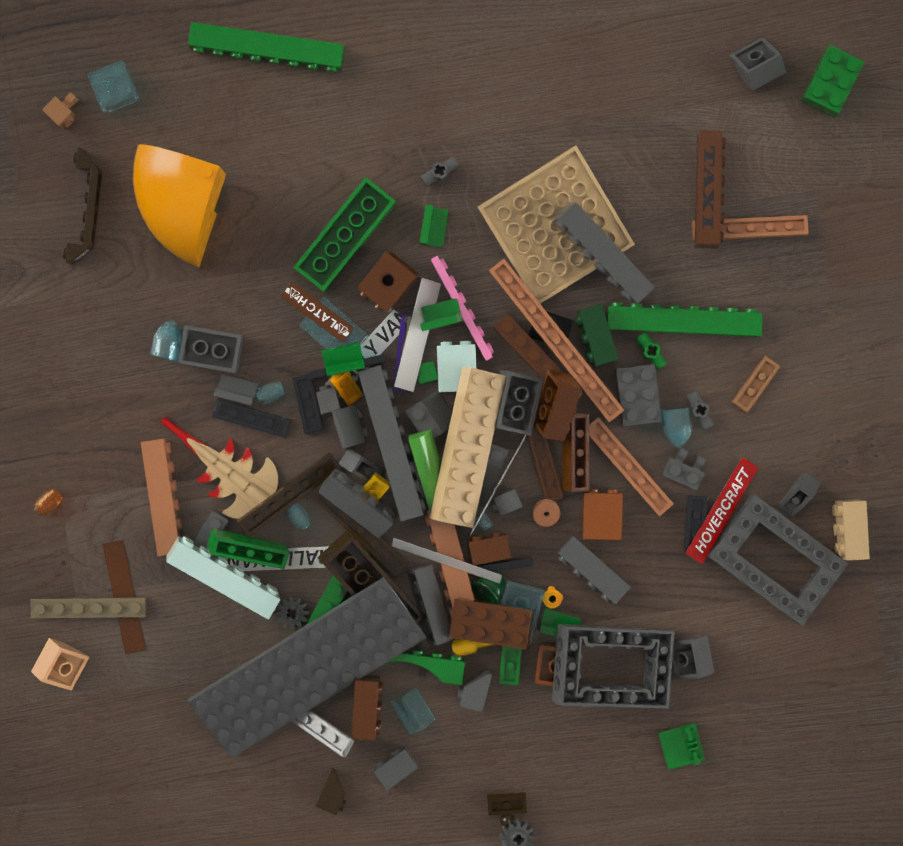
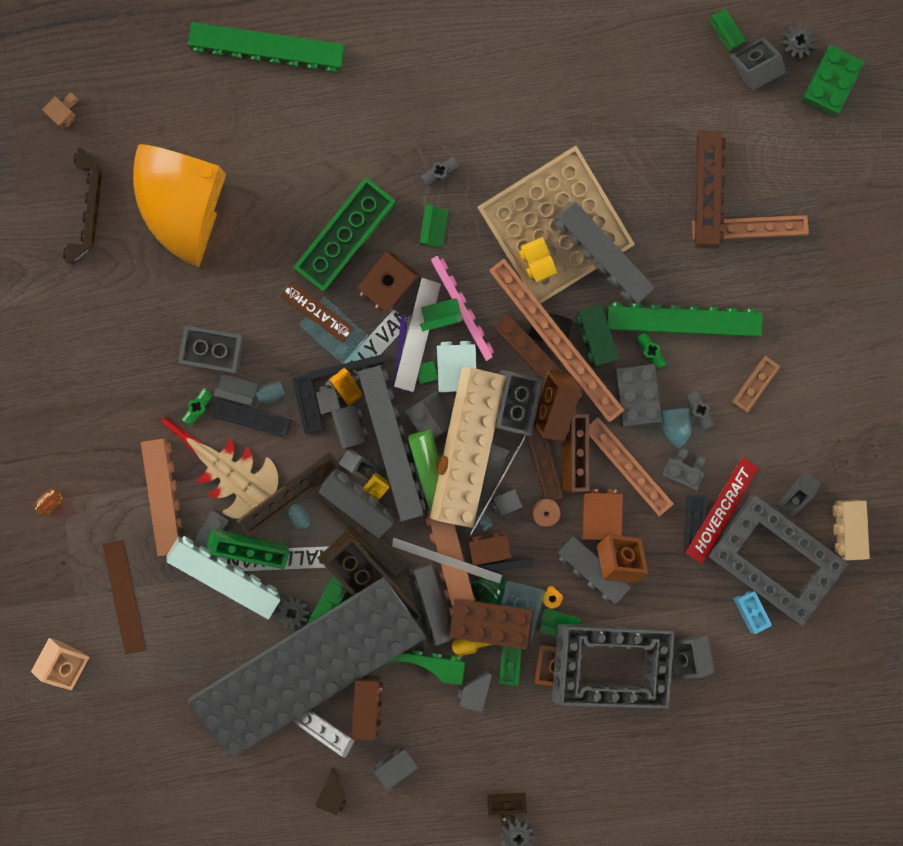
dark tan plate [30,597,147,618] -> none
clear light blue brick [87,60,141,114] -> none
clear light blue helmet [150,320,182,361] -> none
green panel [321,342,365,376] -> none
clear light blue panel [391,688,435,735] -> none
green hinge [658,723,705,770] -> none
none -> green axle [182,388,214,426]
none -> dark orange piece [437,455,448,475]
none -> yellow brick [518,237,557,282]
none -> dark orange brick [597,535,648,583]
none -> green panel [708,9,746,52]
none -> medium azure hinge [733,591,772,634]
none -> dark grey gear [781,24,817,60]

